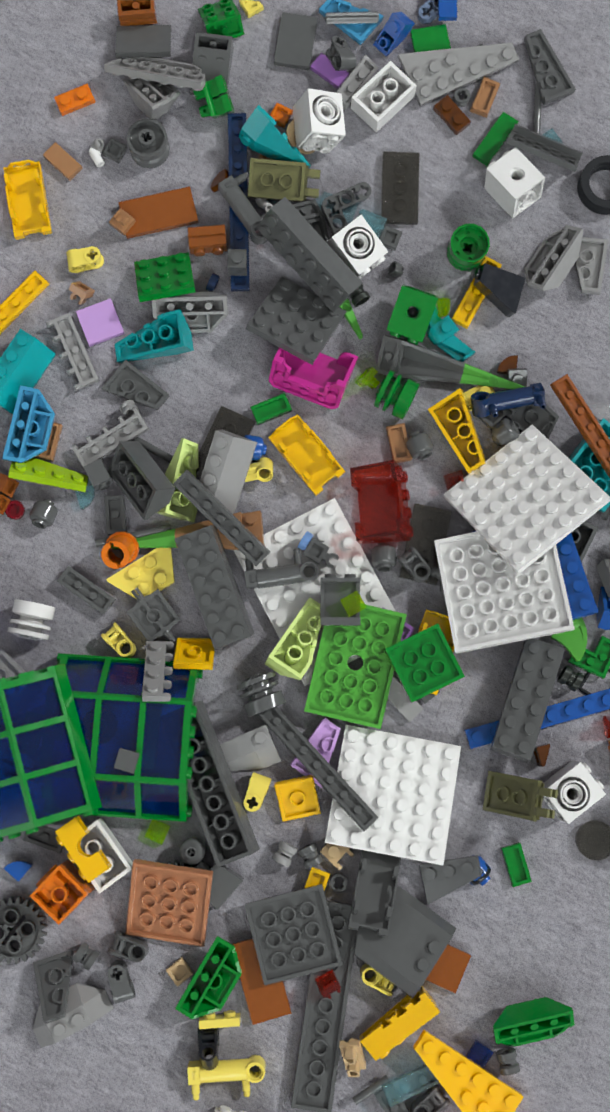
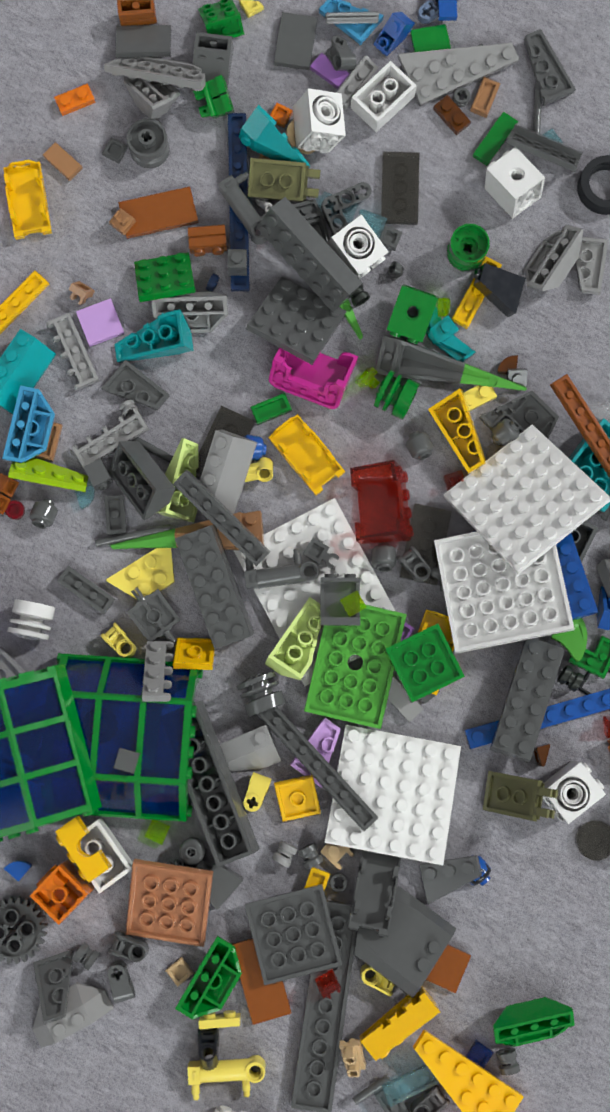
dark grey plate [23,825,64,853] -> none
light yellow piece [66,246,104,273] -> none
arm [89,138,105,168] -> none
orange piece [101,531,139,569] -> none
reddish brown tile [210,169,229,193] -> none
medium blue tile [298,531,313,551] -> none
medium nougat tile [386,423,412,464] -> none
dark blue piece [471,383,546,418] -> none
green tile [501,842,532,887] -> none

